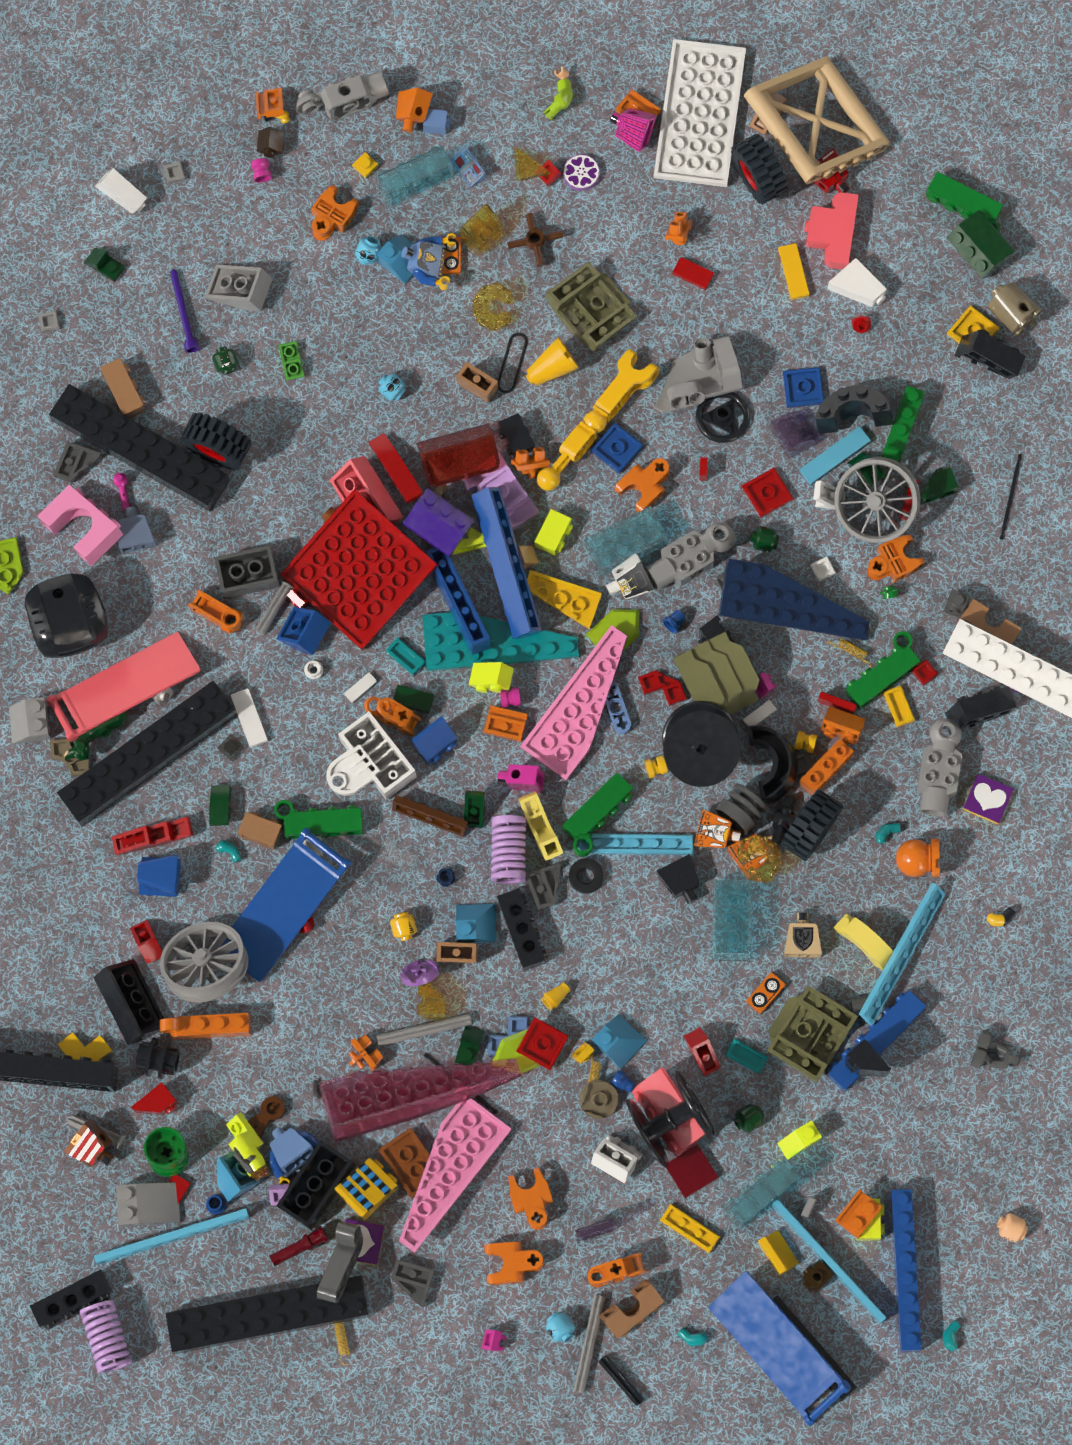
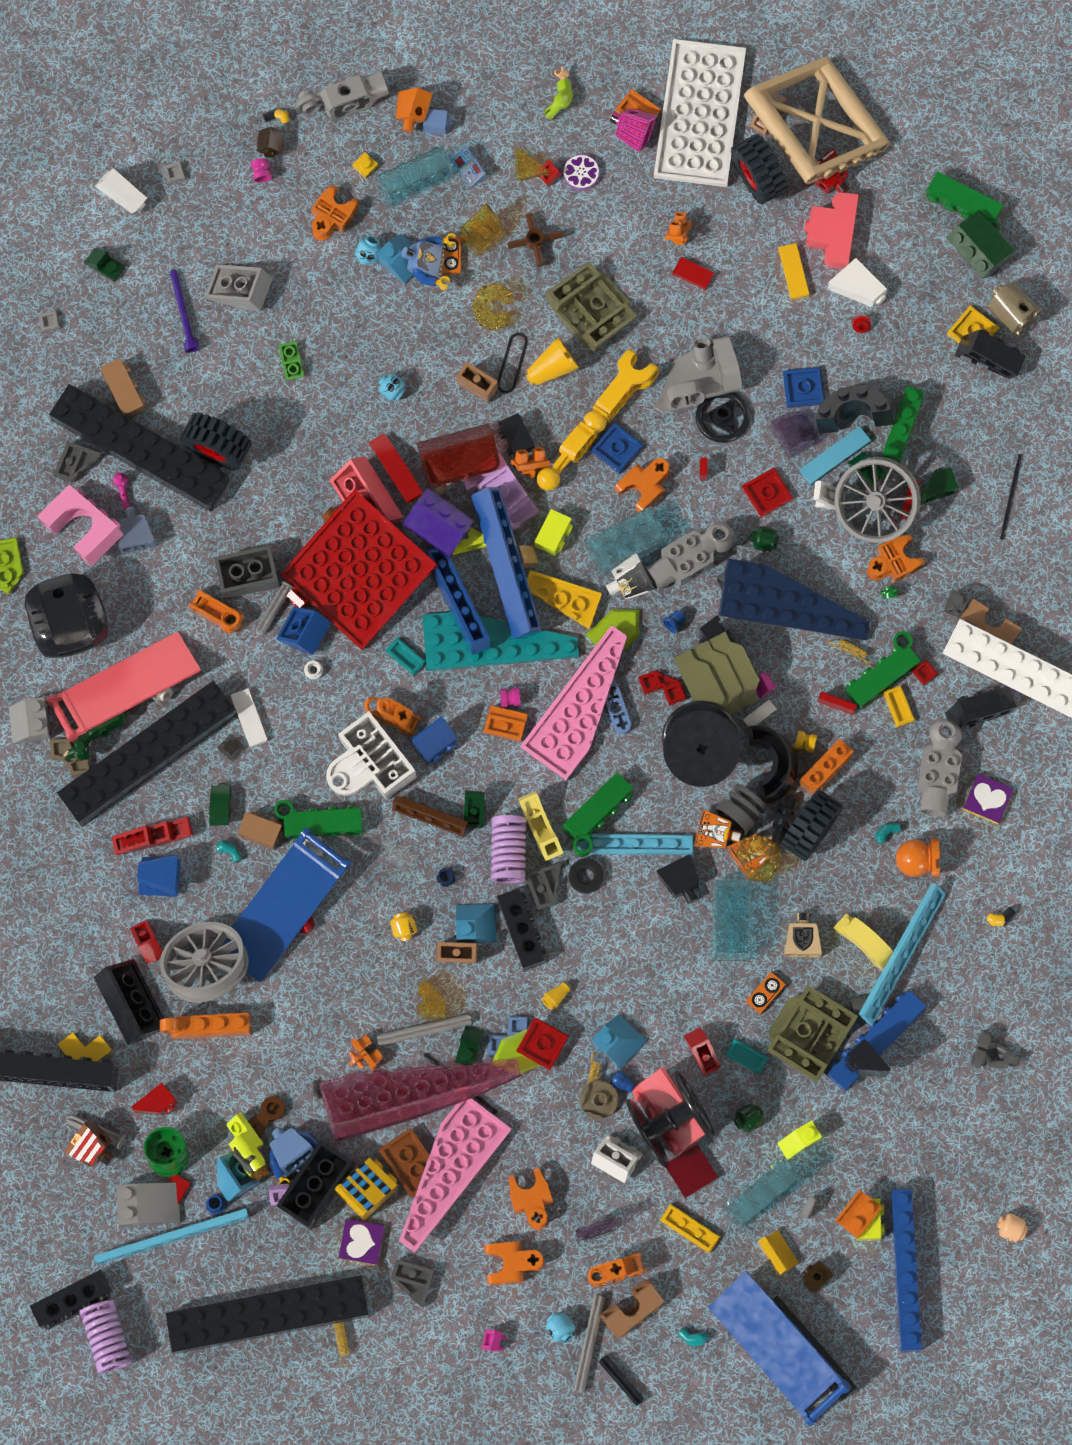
black piece [135,1037,180,1079] -> none
dark green head [212,346,239,375] -> none
orange plate [256,87,285,119] -> none
dark red pin [269,1226,329,1266] -> none
dark grey beam [317,1221,363,1303] -> none
white piece [344,673,377,704] -> none
dark green tile [393,685,435,714] -> none
medium lavender tile [400,959,439,986] -> none
neon yellow brick [469,662,514,693] -> none
dark pink torso [498,764,545,793] -> none
yellow plate [570,1042,594,1064] -> none
yellow wheel [644,755,668,779] -> none
medium azure tile [772,1199,886,1324] -> none
white tile [810,557,836,582] -> none
orange slope [821,706,866,745] -> none
teal arm [942,1320,961,1351] -> none

